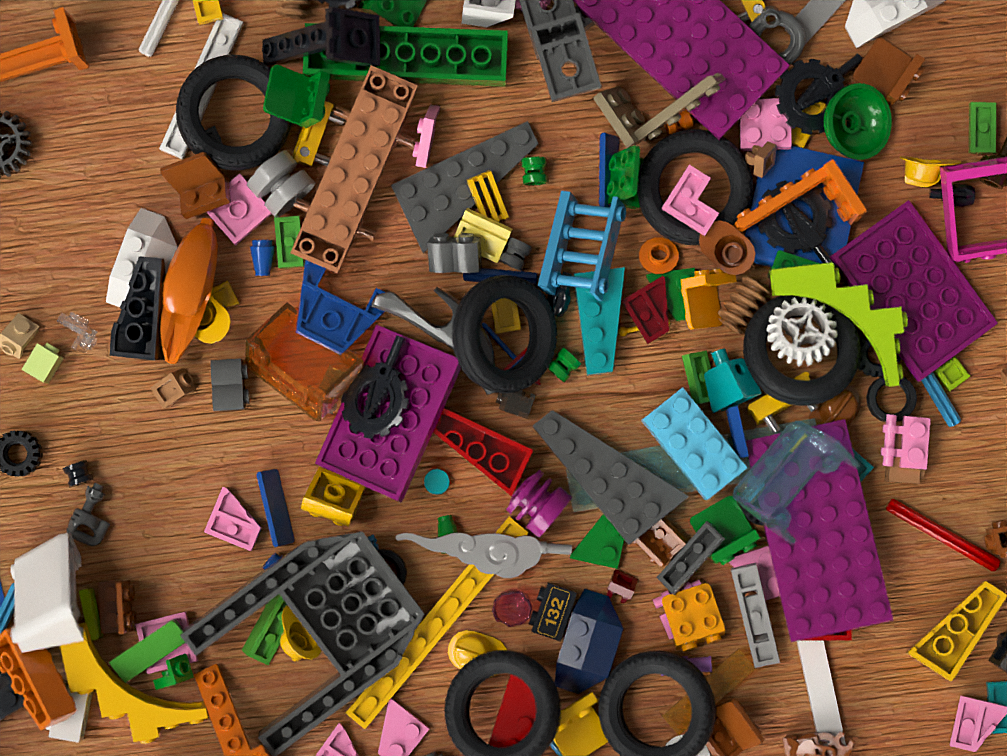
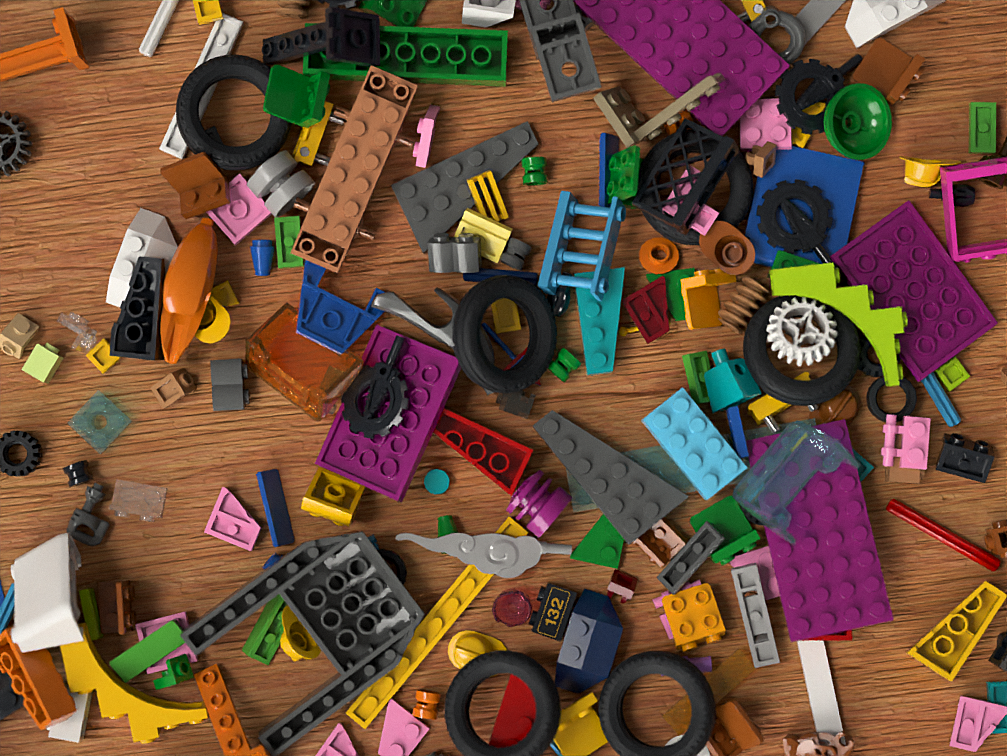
orange bracket [734,159,867,232] -> none
none -> clear light blue piece [67,390,132,454]
none -> yellow tile [86,338,122,374]
none -> clear bracket [108,479,168,522]
none -> orange wheel [412,689,441,720]
none -> black fence [632,118,739,235]
none -> black bracket [935,433,995,483]

